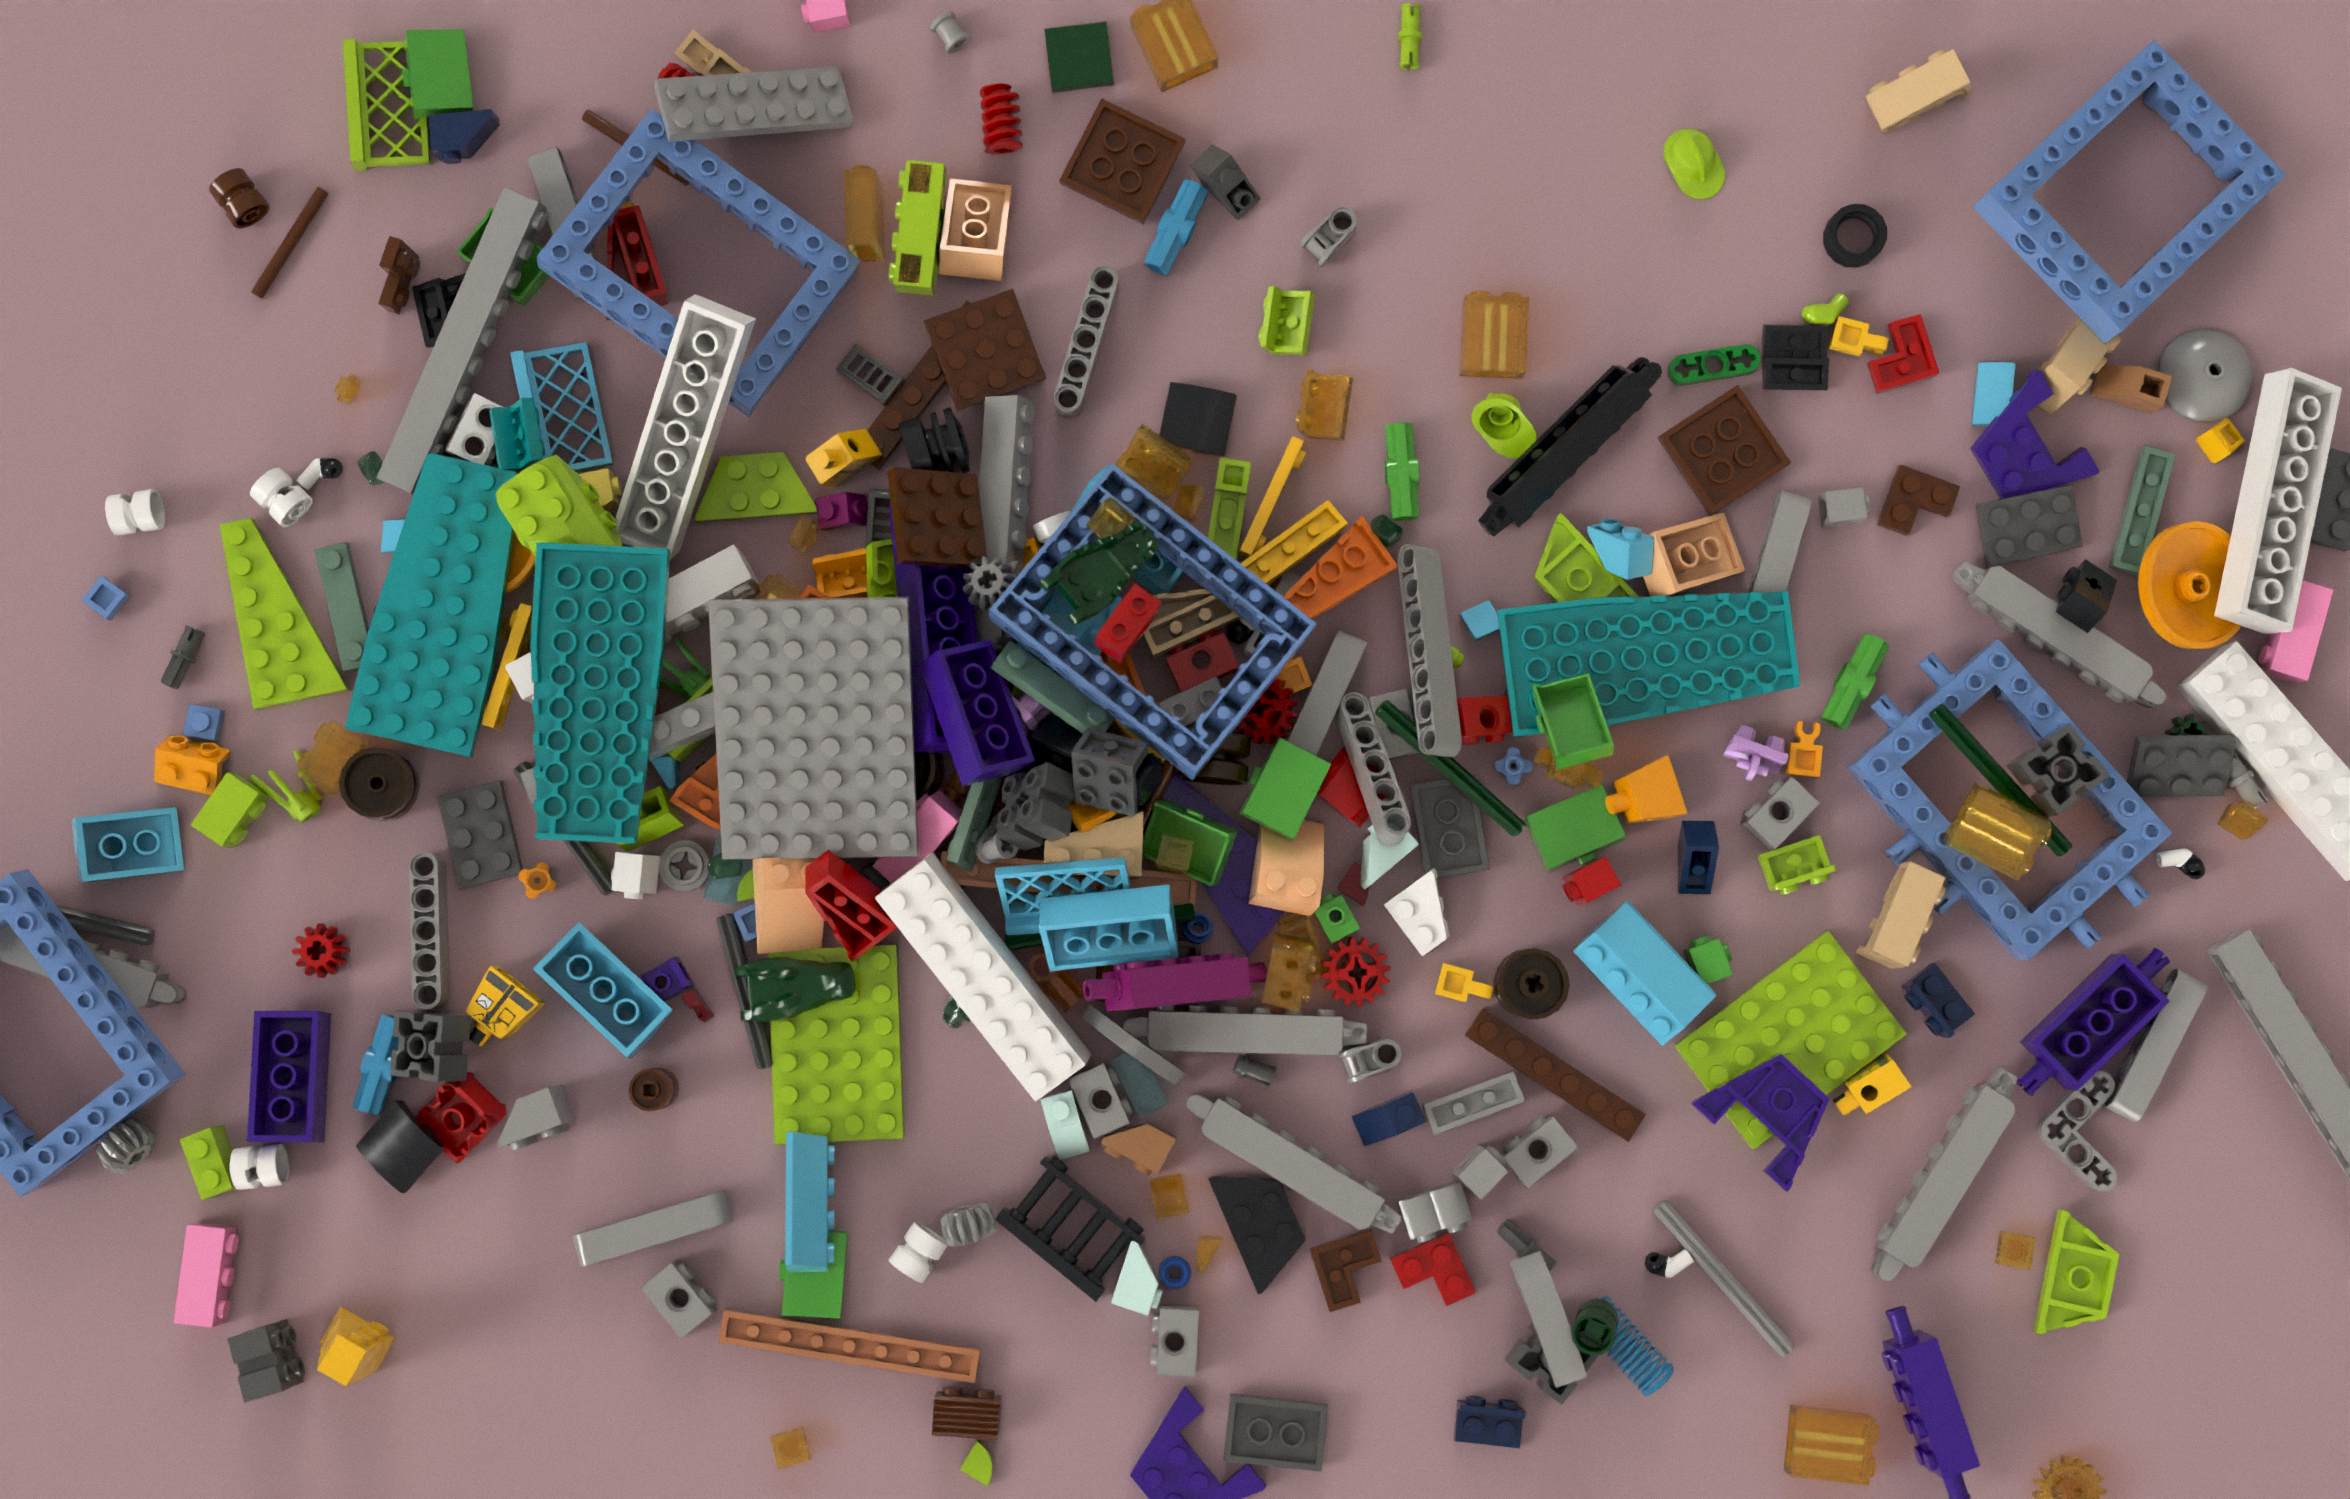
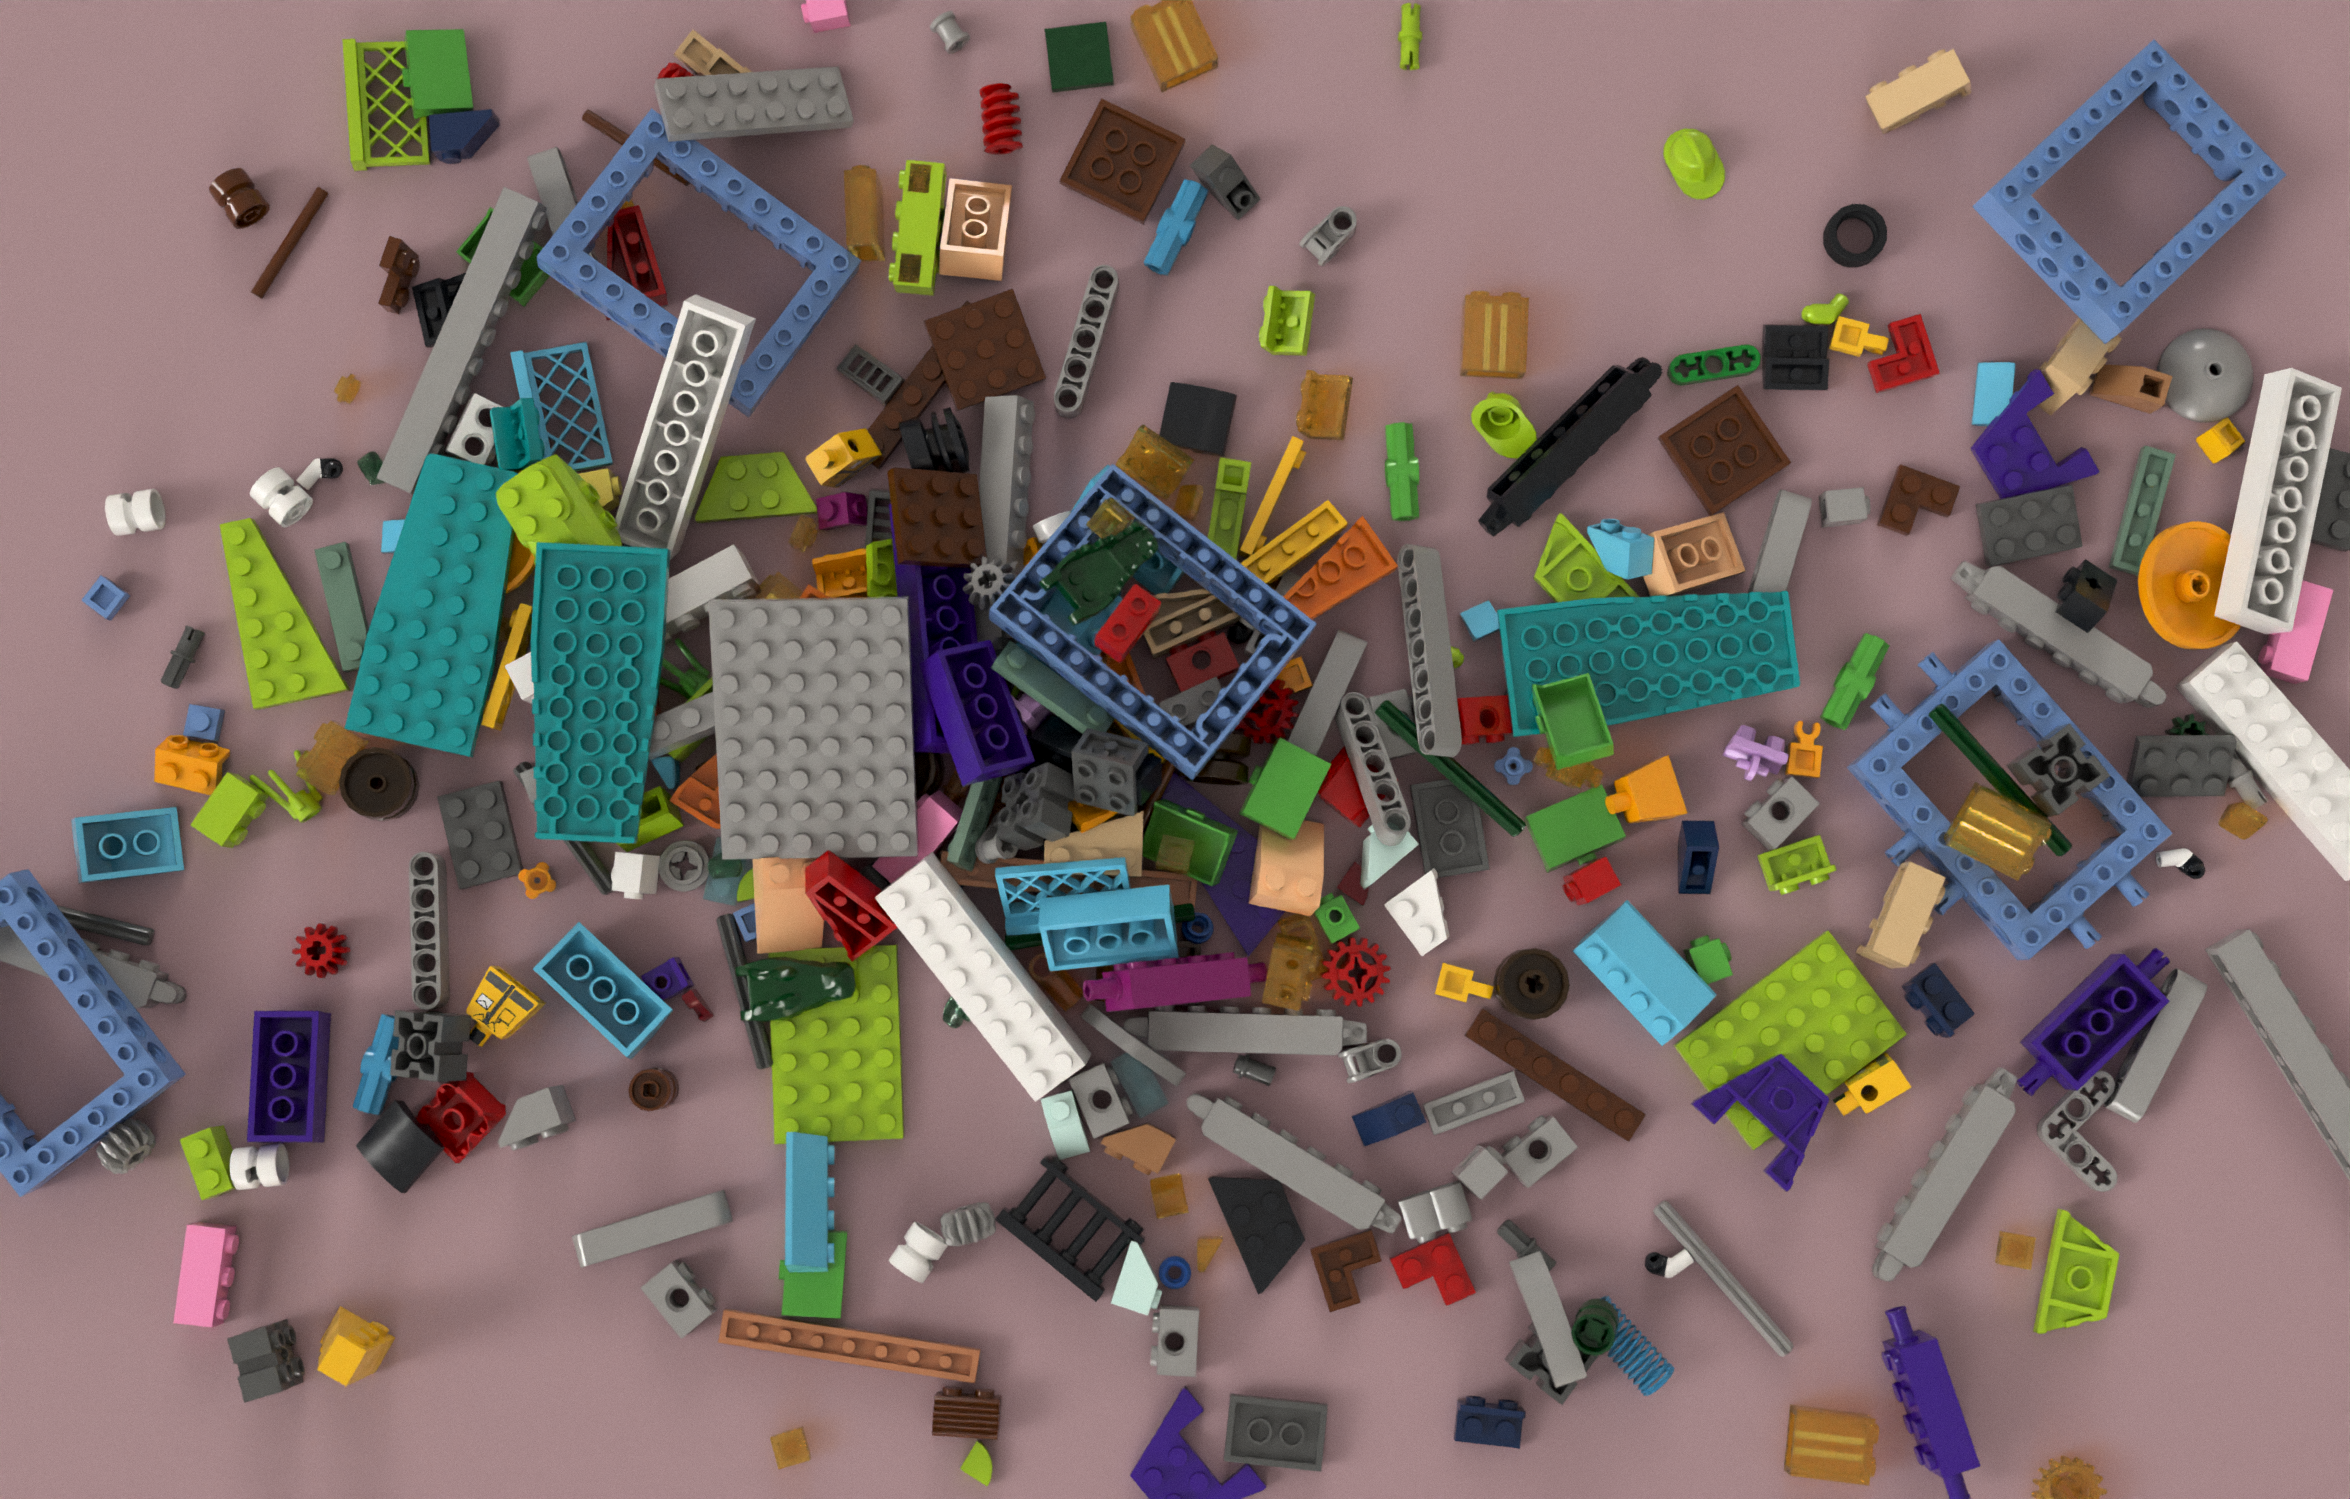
clear green piece [1370,514,1403,547] -> none

